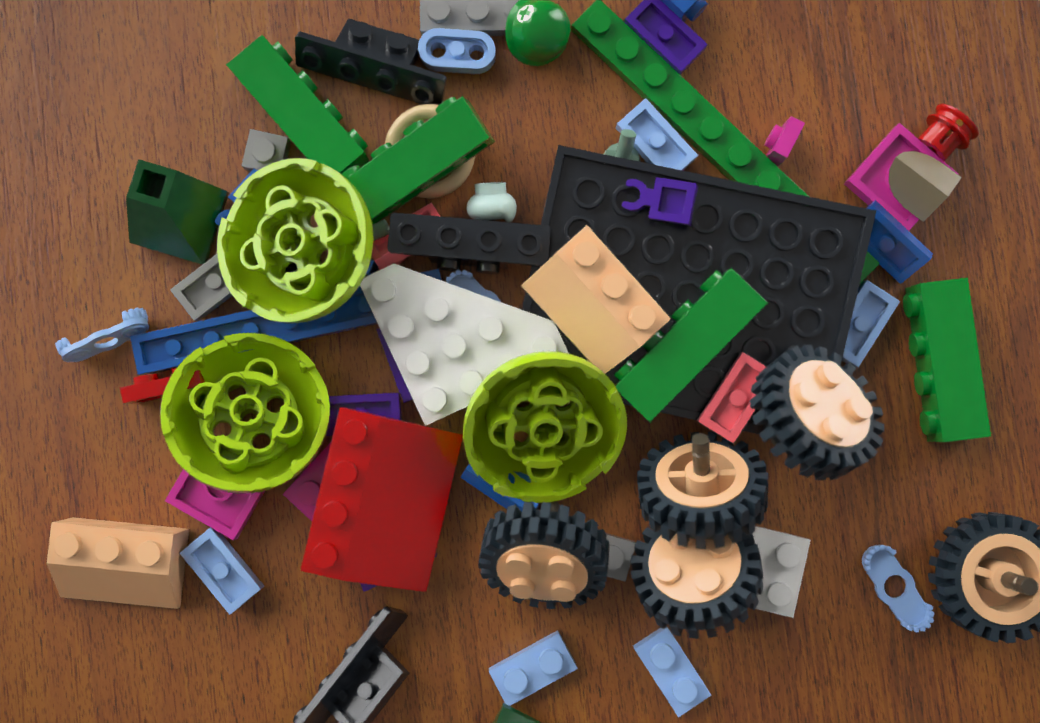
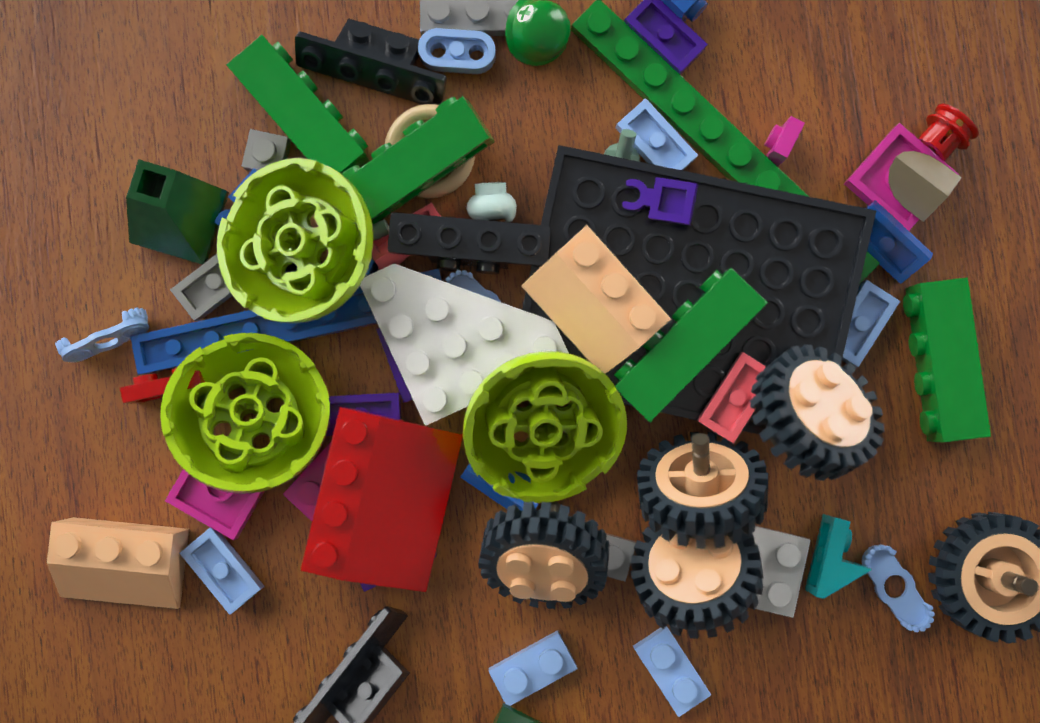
none -> teal slope [805,514,871,599]

